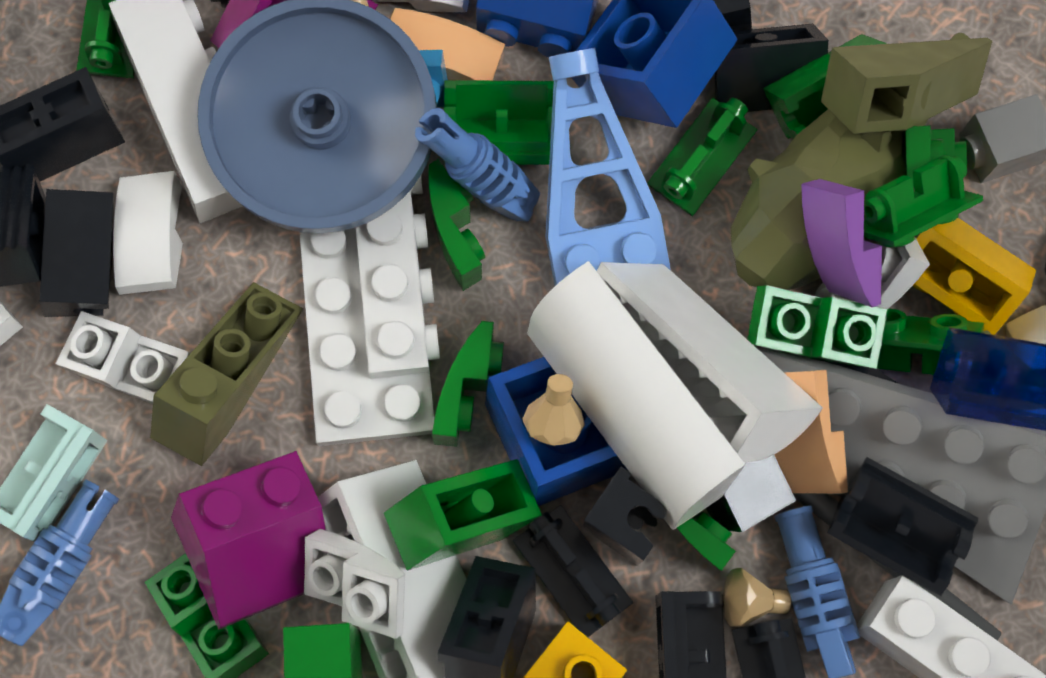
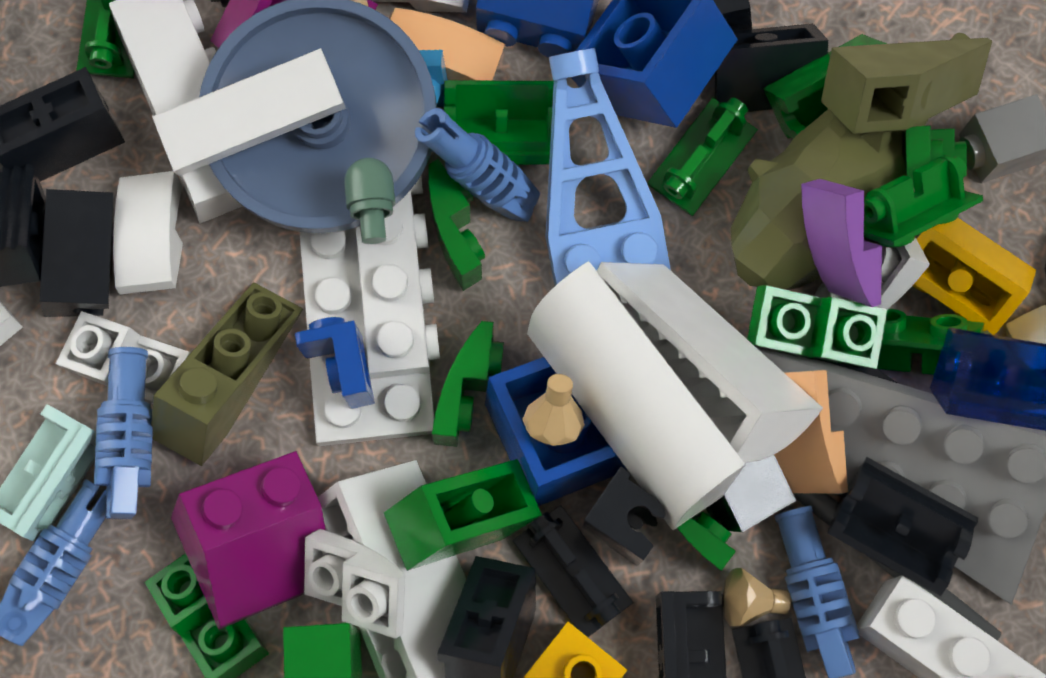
none -> medium blue hinge [94,347,153,519]
none -> white tile [152,48,346,176]
none -> blue bracket [295,317,375,409]
none -> sand green cylinder [344,158,395,244]

